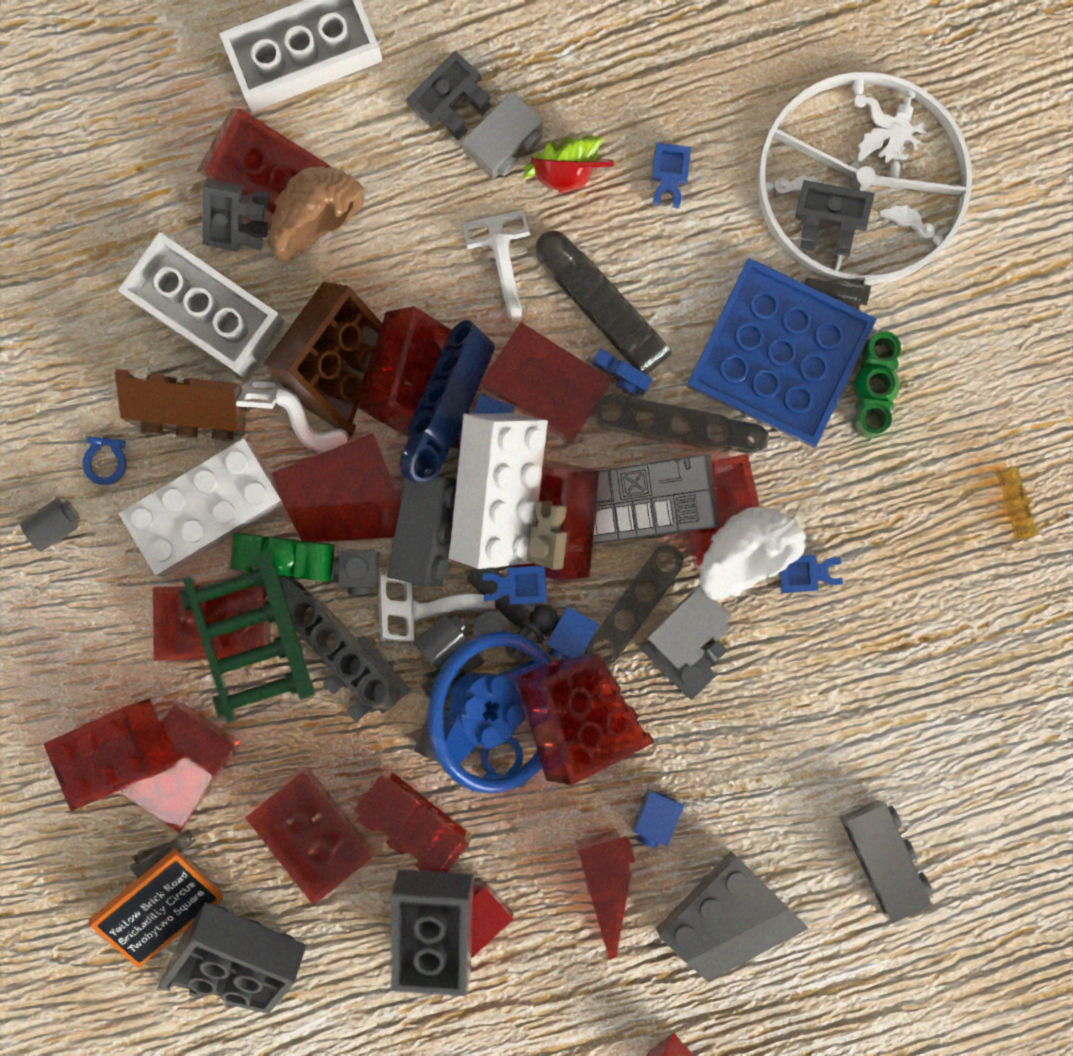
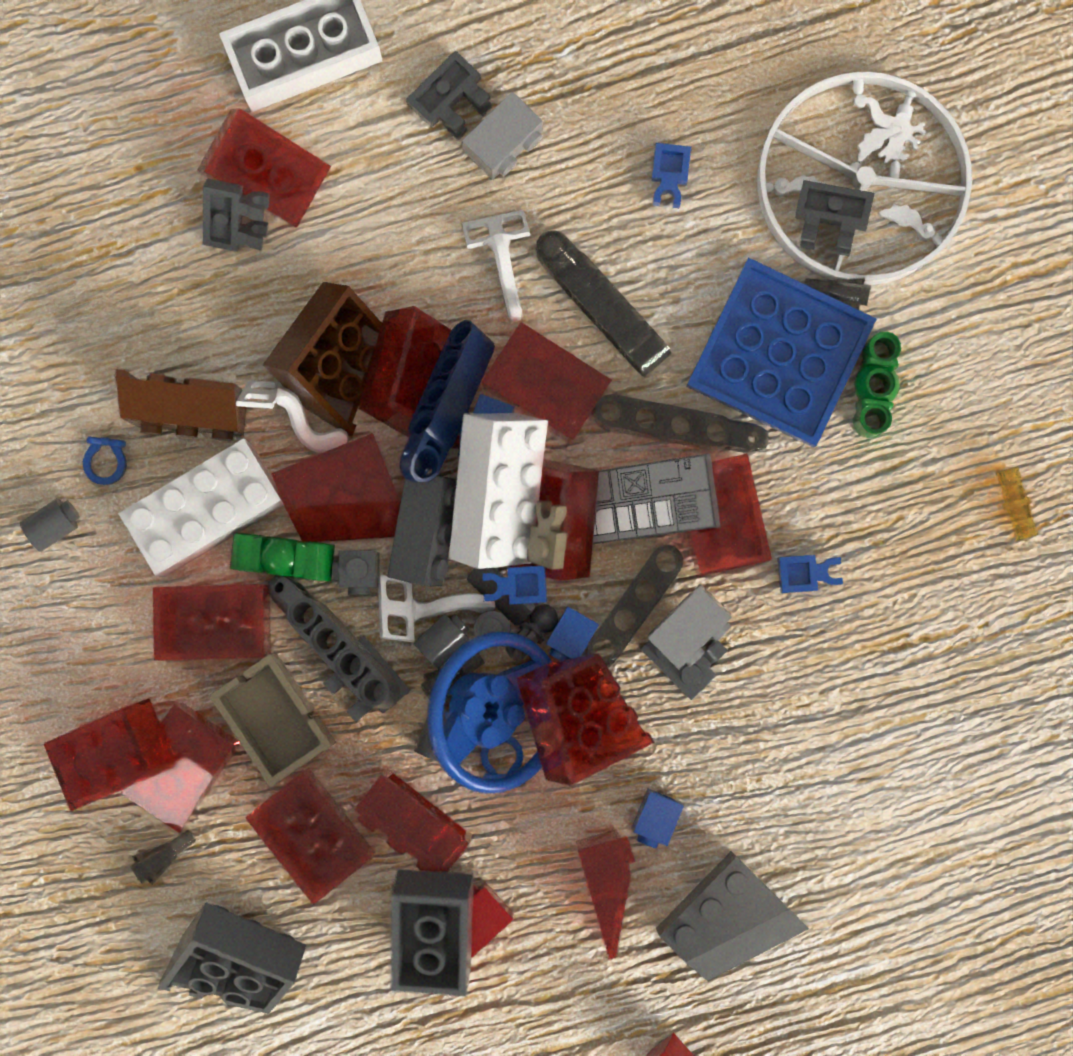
black tile [89,848,223,968] -> none
white brick [118,232,284,379] -> none
dark green fence [180,553,316,723] -> none
medium nougat hair [268,167,365,262] -> none
hair [523,134,615,194] -> none
blue plate [592,348,653,396] -> none
white hair [699,507,806,600] -> none
dark grey brick [840,800,932,923] -> none
none -> dark tan piece [208,653,336,787]

